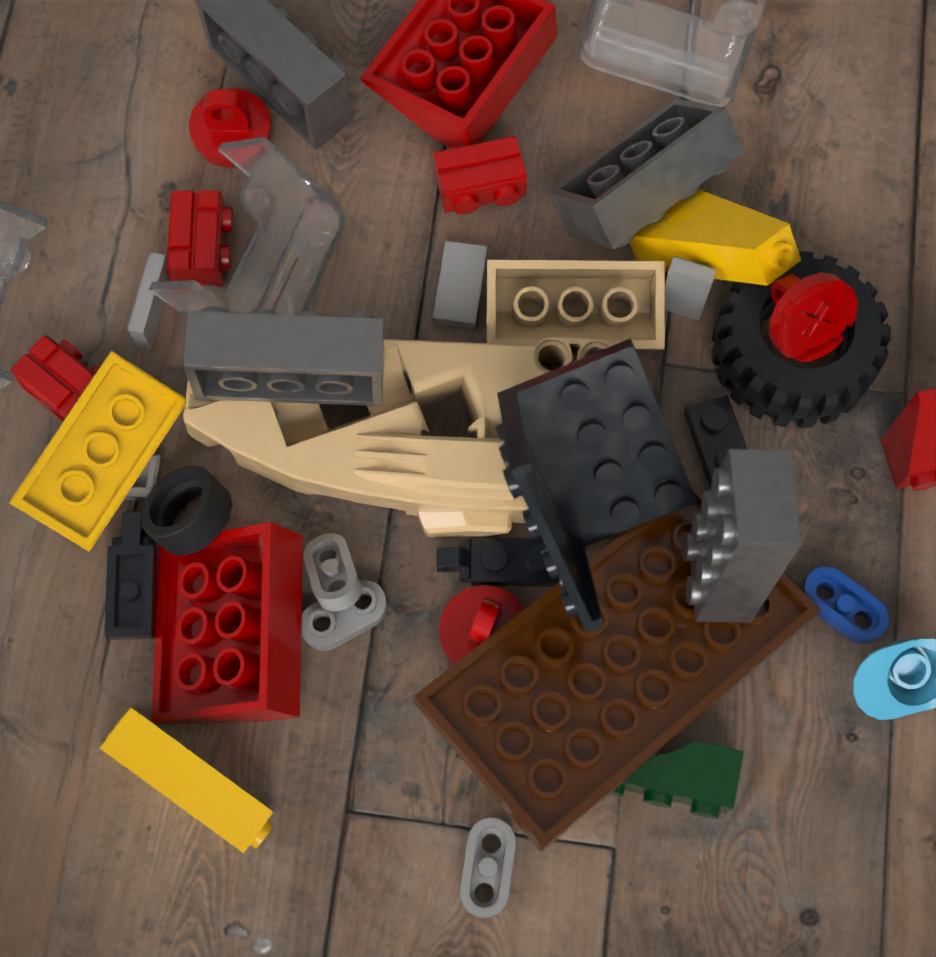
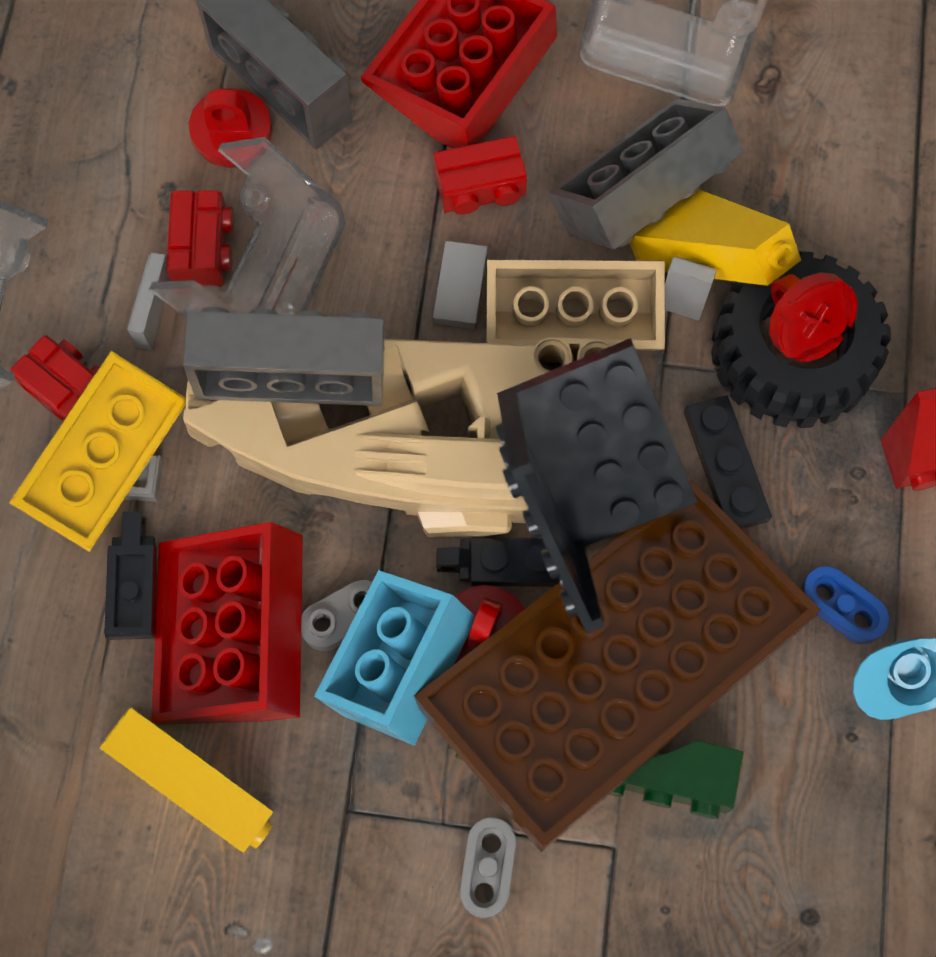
black tyre [141,465,232,556] -> none
light grey plate [303,533,362,611] -> none
flat silver brick [682,449,802,622] -> none
none -> medium azure brick [314,570,476,746]

